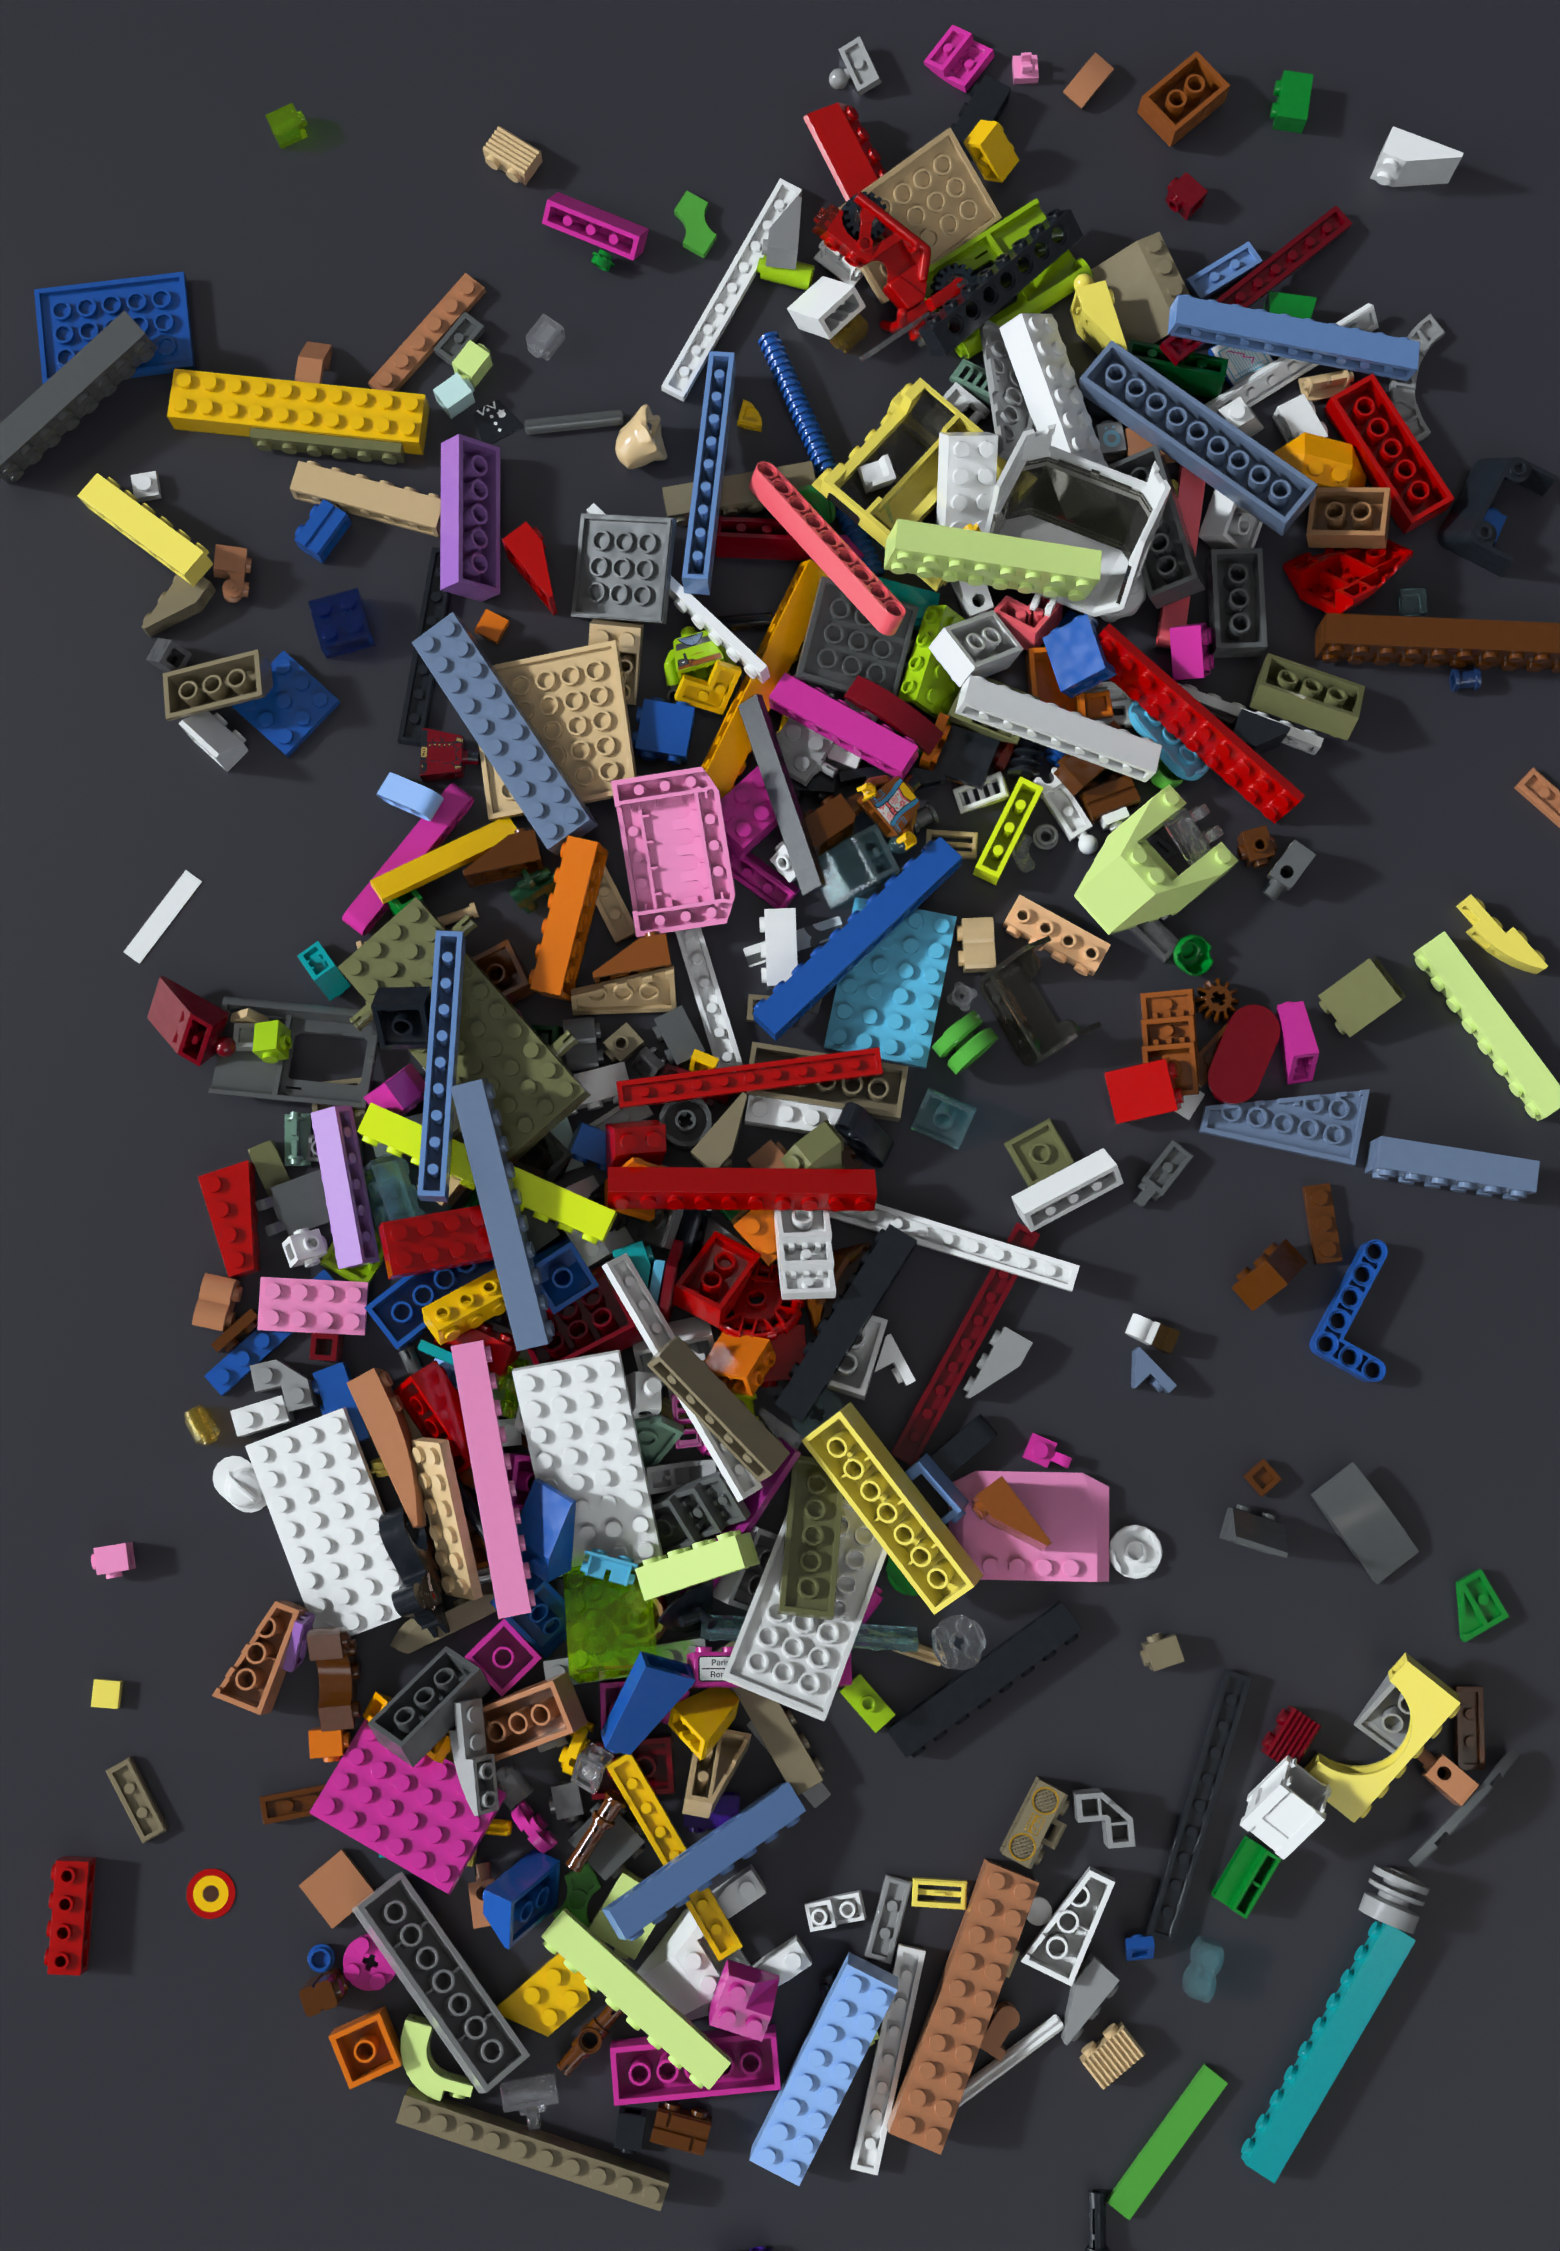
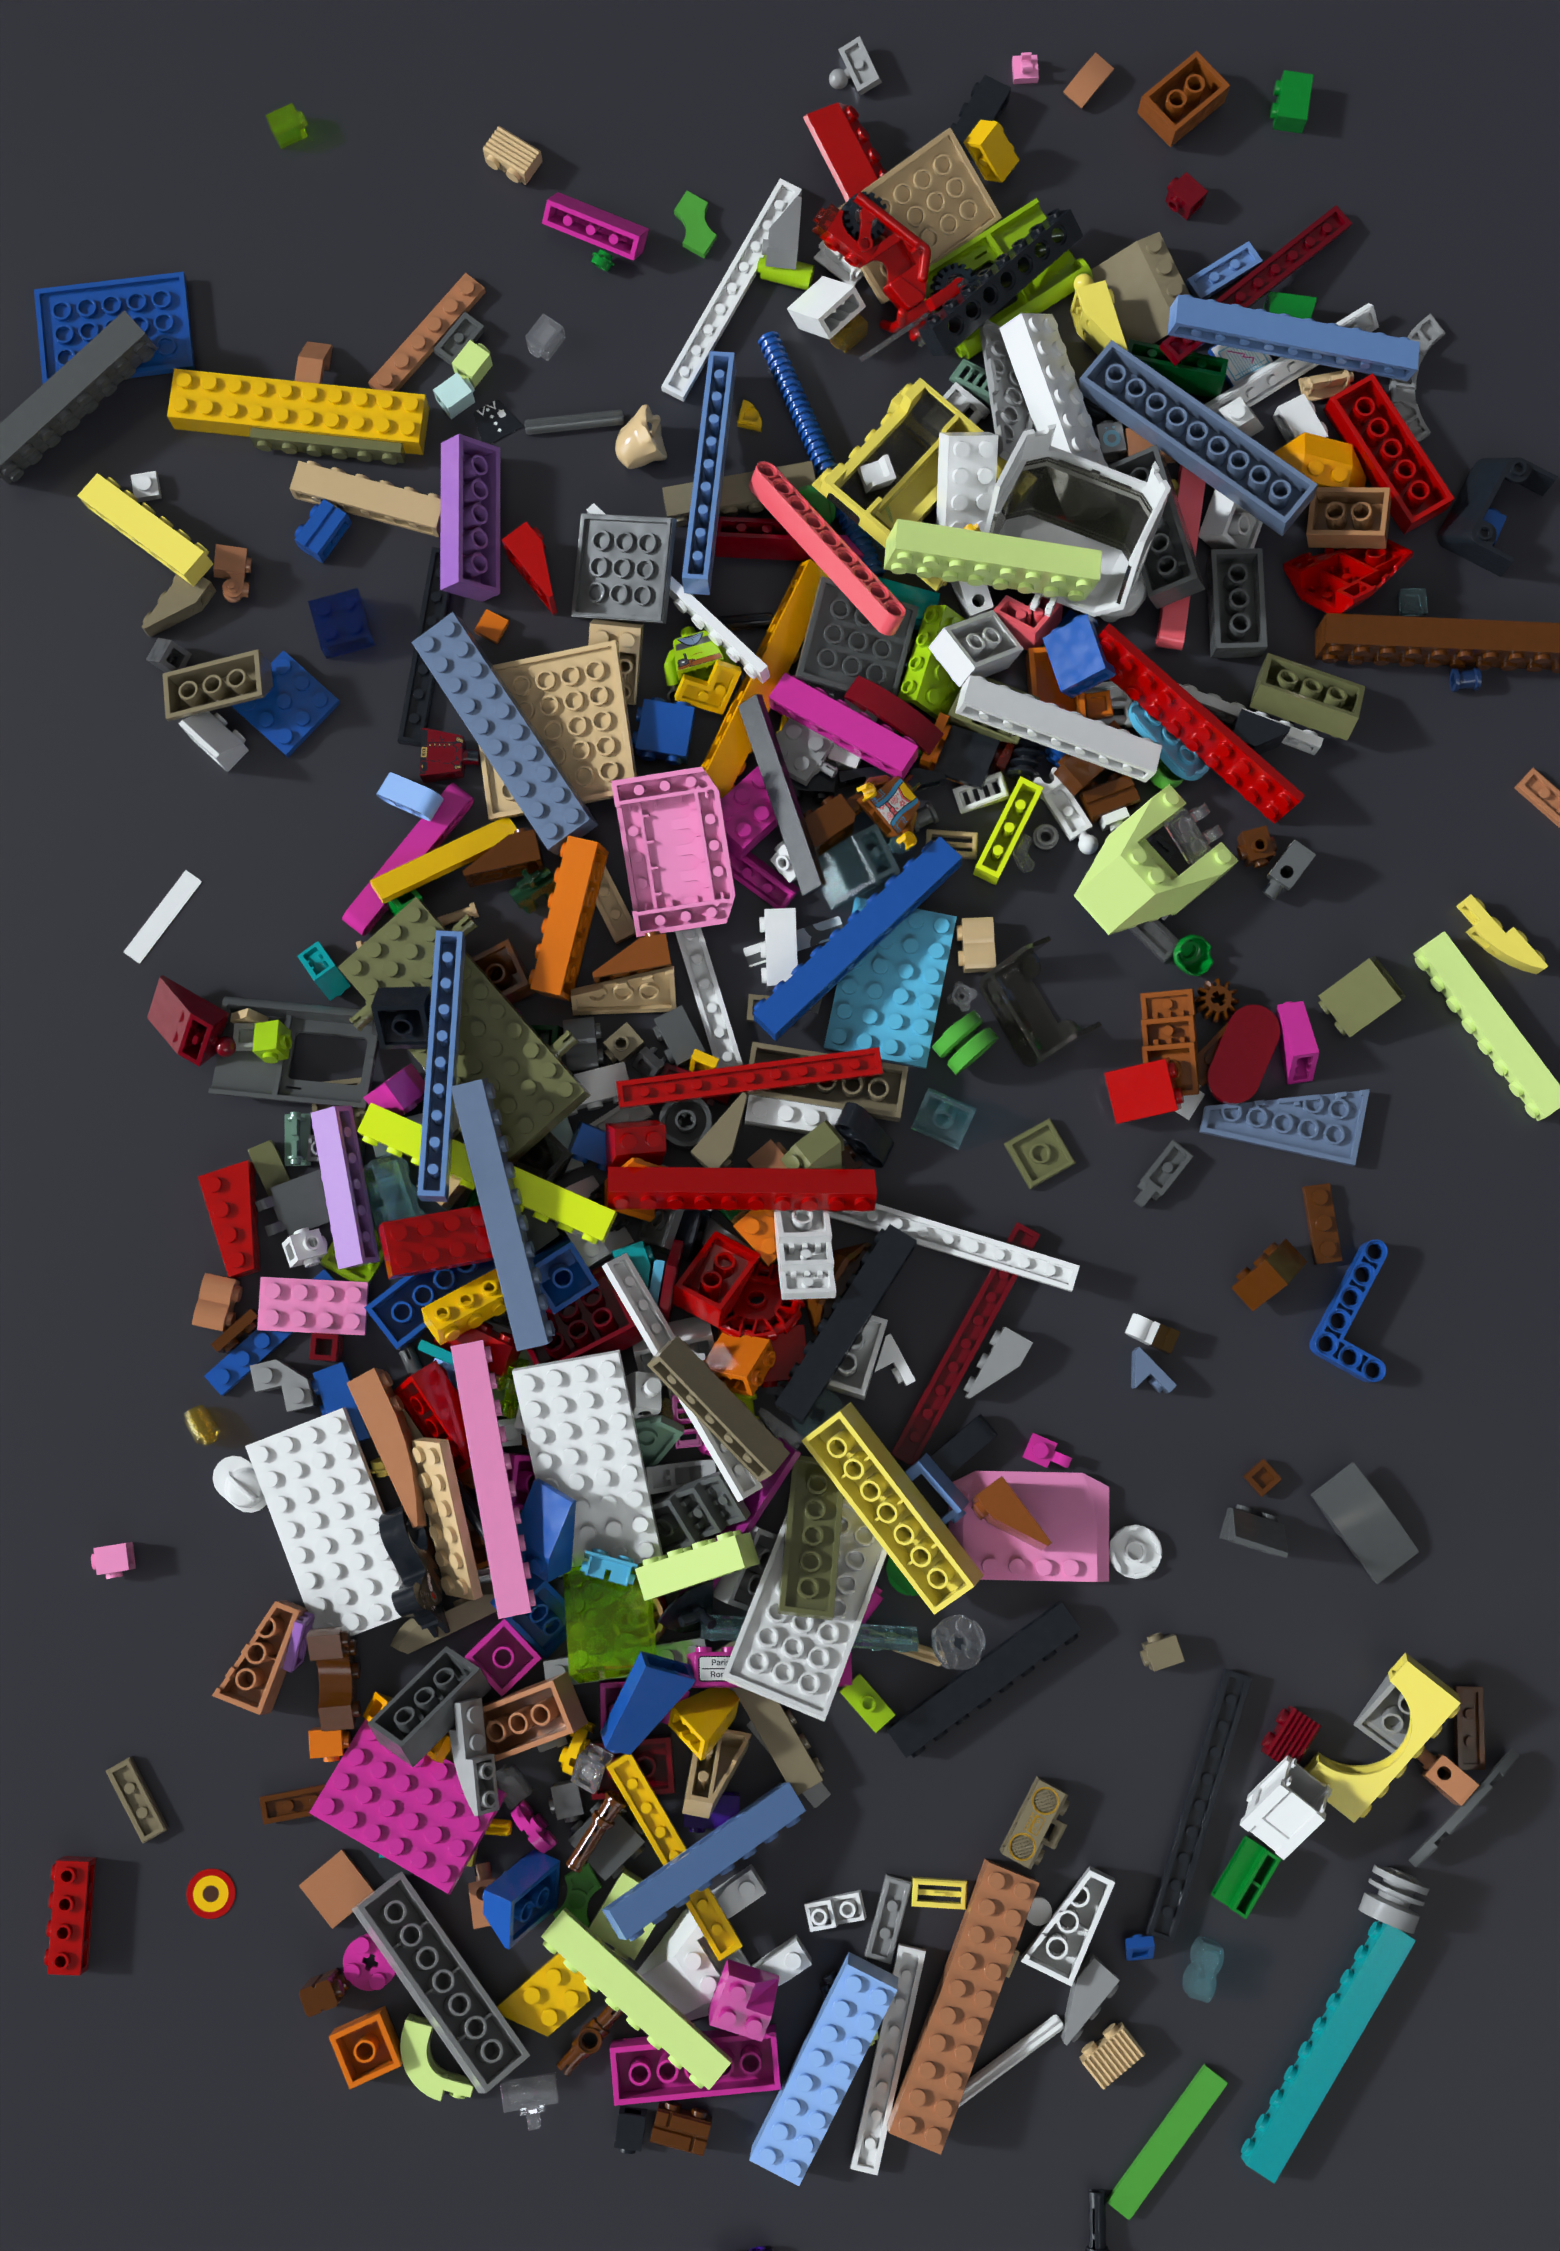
light yellow tile [91,1678,123,1709] -> none
white brick [230,1395,295,1437] -> none
blue plate [307,1943,335,1973] -> none
dark tan brick [396,2086,670,2211] -> none
dark pink slope [924,25,995,93] -> none
nougat leg [980,2001,1020,2061] -> none
light nougat brick [1002,895,1111,976] -> none
white brick [1011,1148,1123,1232] -> none
light grey brick [1072,1788,1136,1849] -> none
dark pink slope [1169,622,1214,680] -> none
sand blue brick [1365,1136,1540,1201] -> none
white slope [1370,126,1463,187] -> none
green wing [1456,1569,1509,1642] -> none

